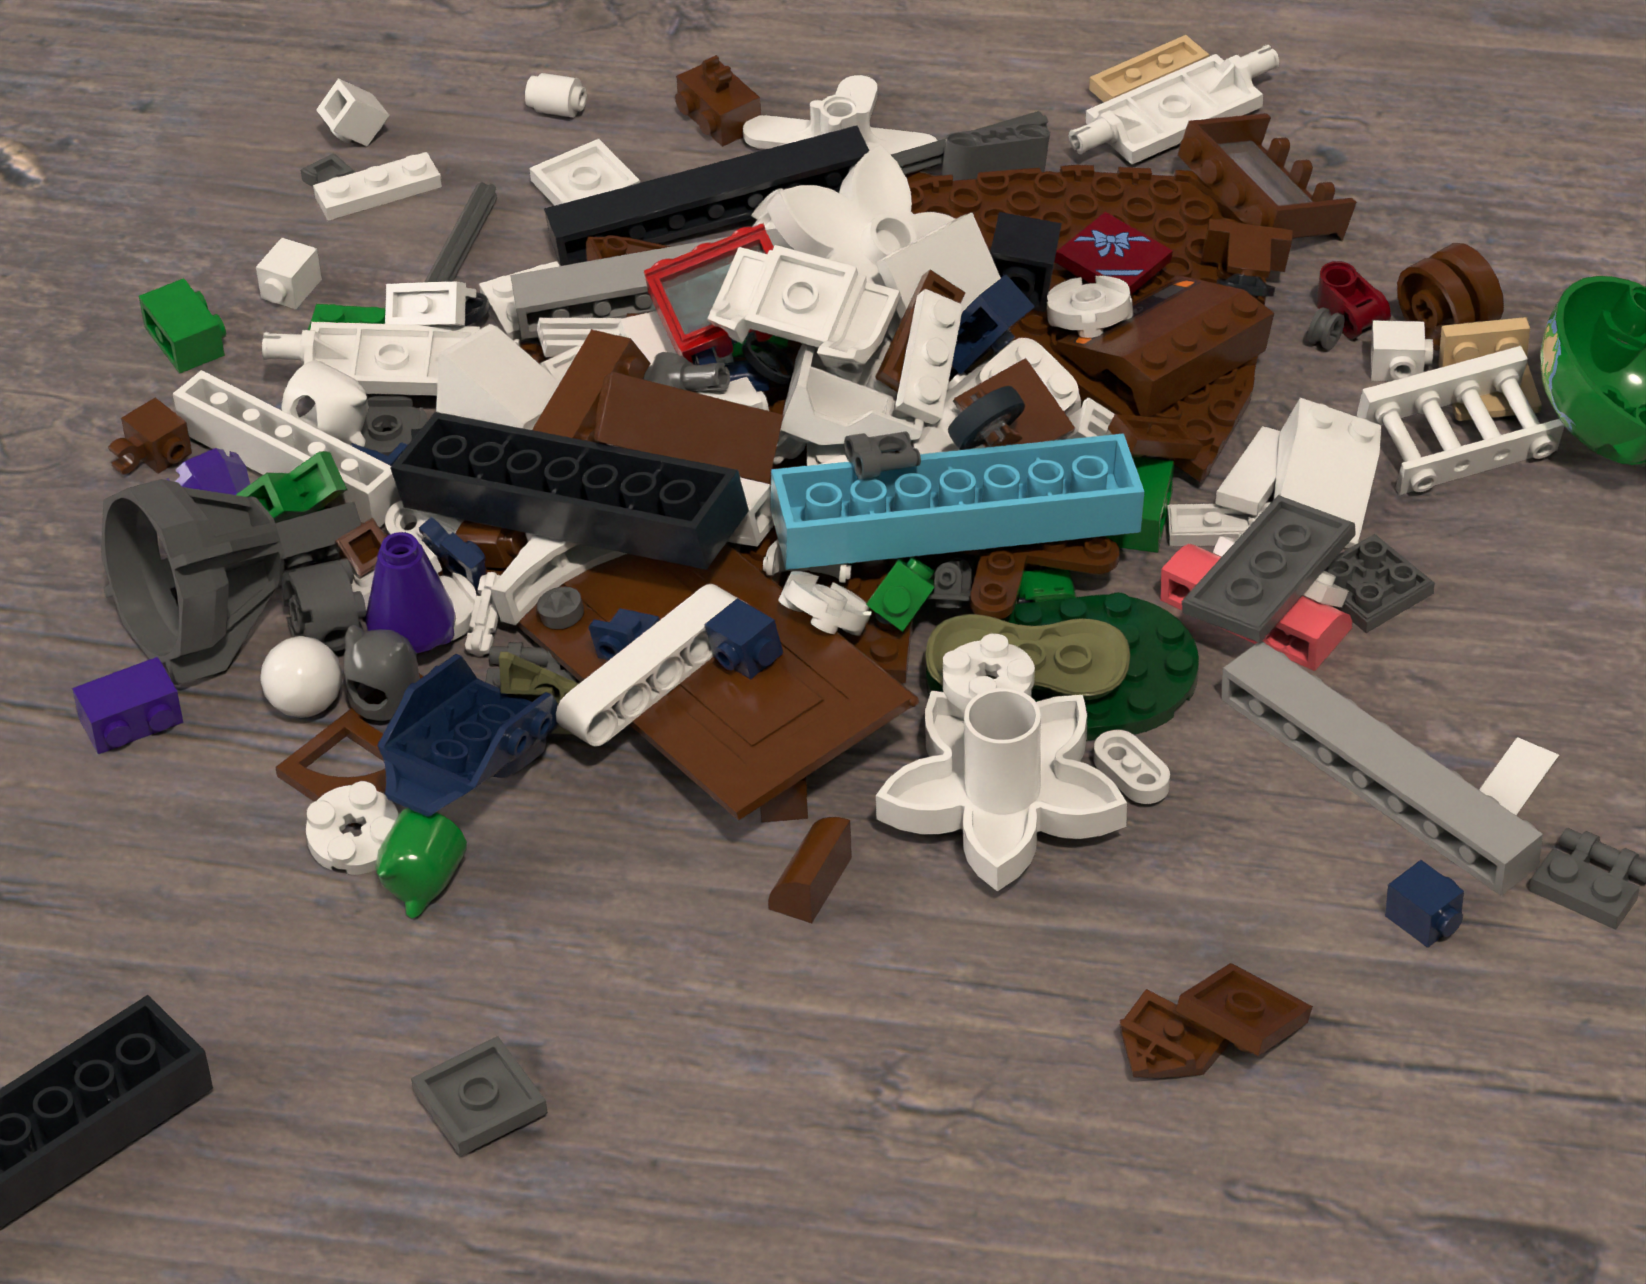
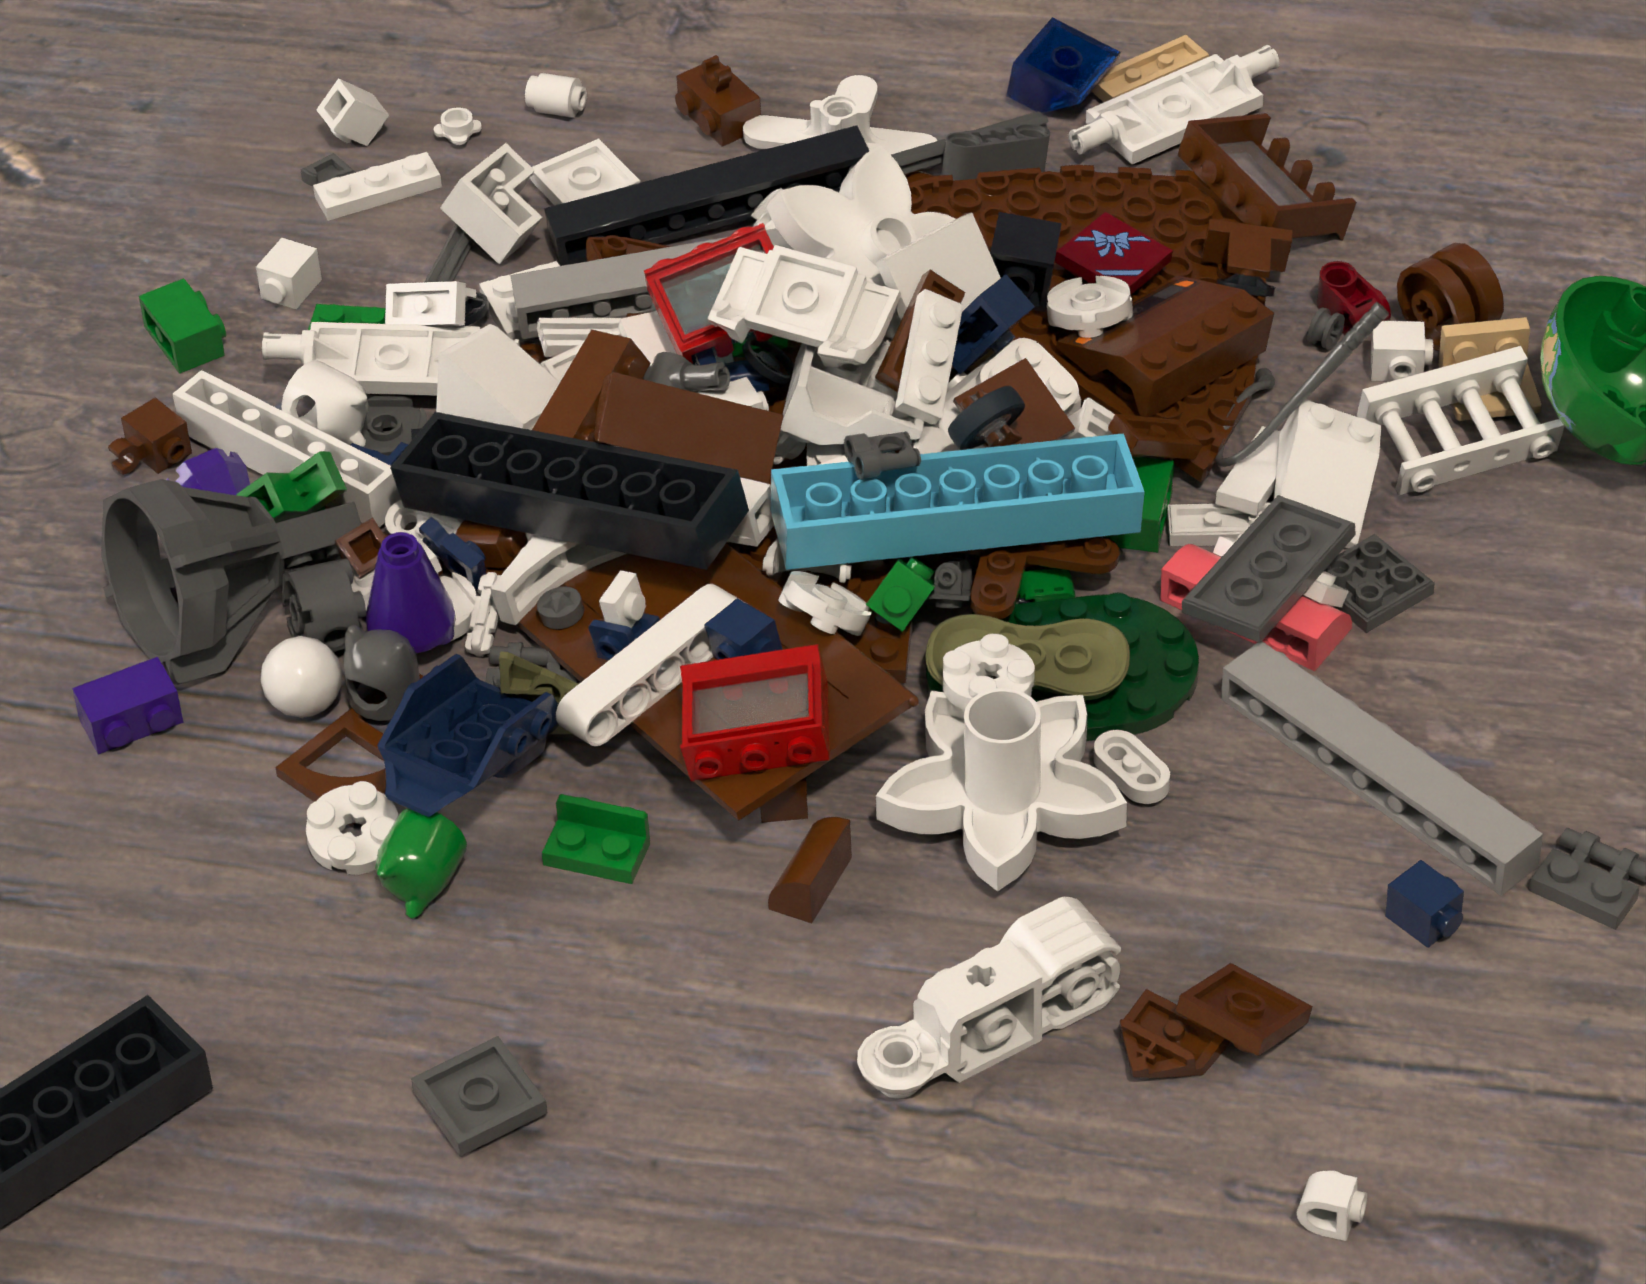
white sticker [1479,737,1559,815] -> none
none -> white plate [434,108,482,145]
none -> white brick [440,143,543,264]
none -> green bracket [542,794,651,884]
none -> white plate [599,570,646,628]
none -> red window [680,644,830,781]
none -> white brick [857,897,1121,1099]
none -> clear blue slope [1006,17,1121,113]
none -> dark grey piece [1215,302,1389,467]
none -> white plate [1297,1171,1367,1241]

